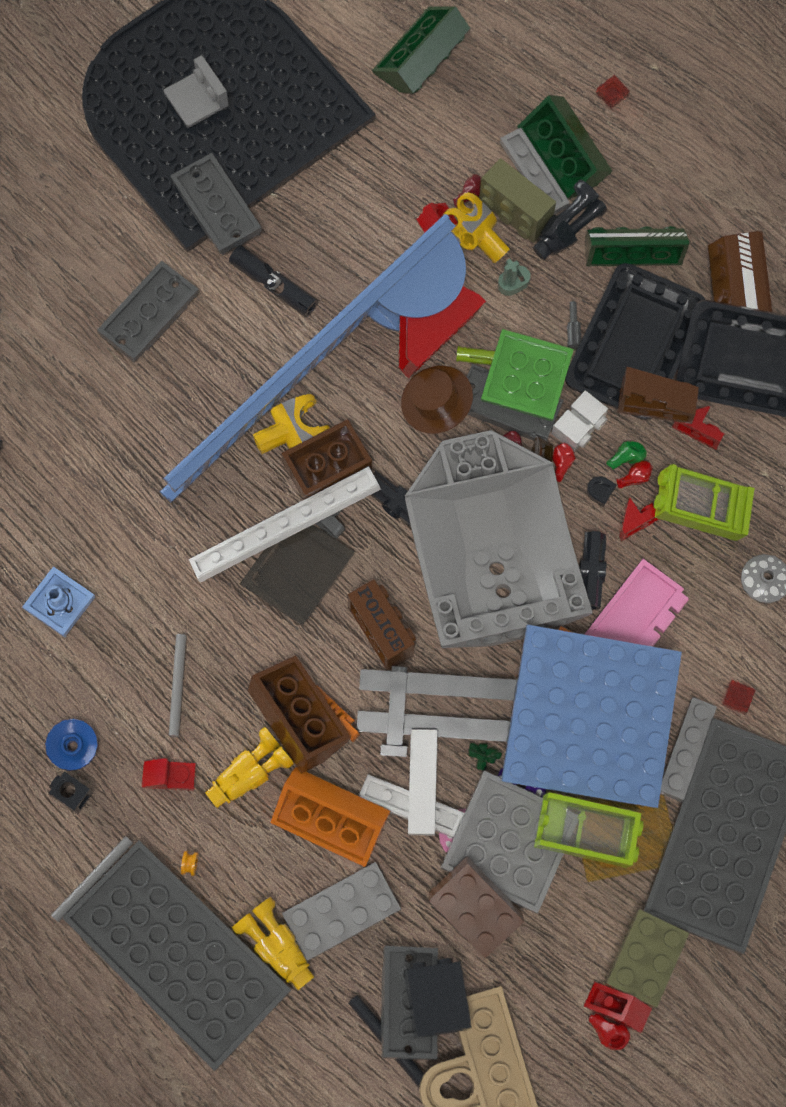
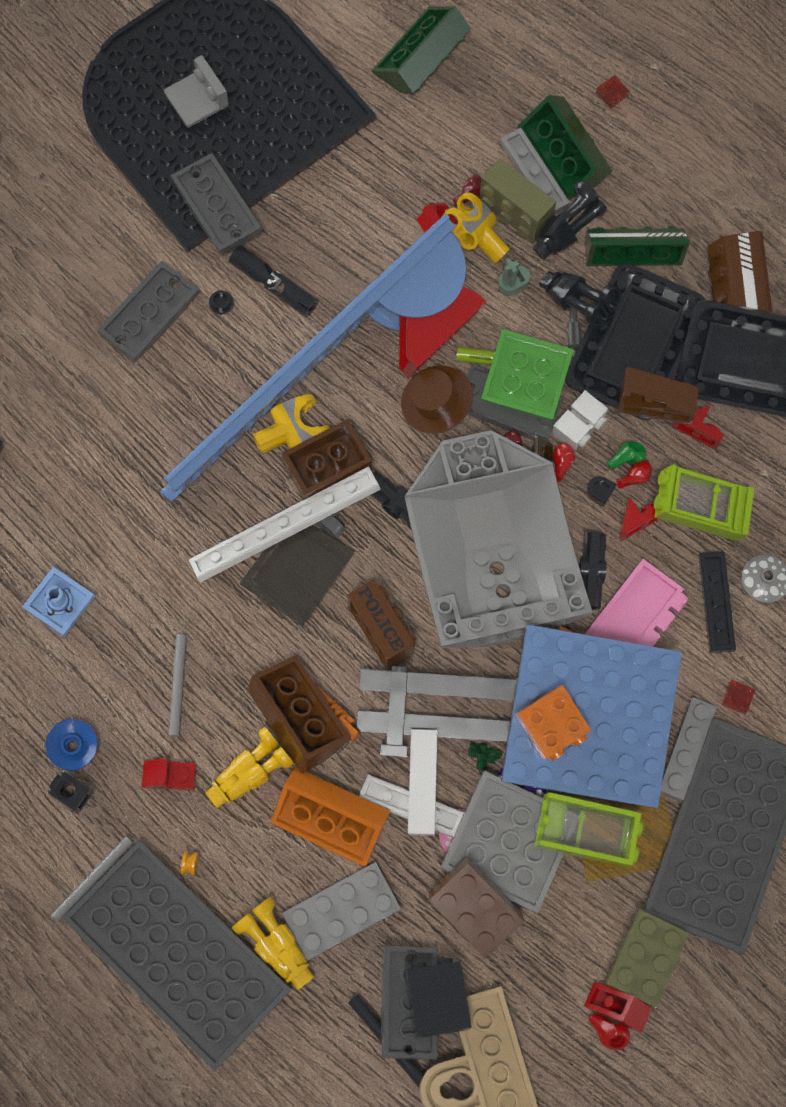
none -> black plate [209,290,233,315]
none -> orange brick [515,685,592,761]
none -> black piece [539,271,621,327]
none -> black tile [698,552,736,653]

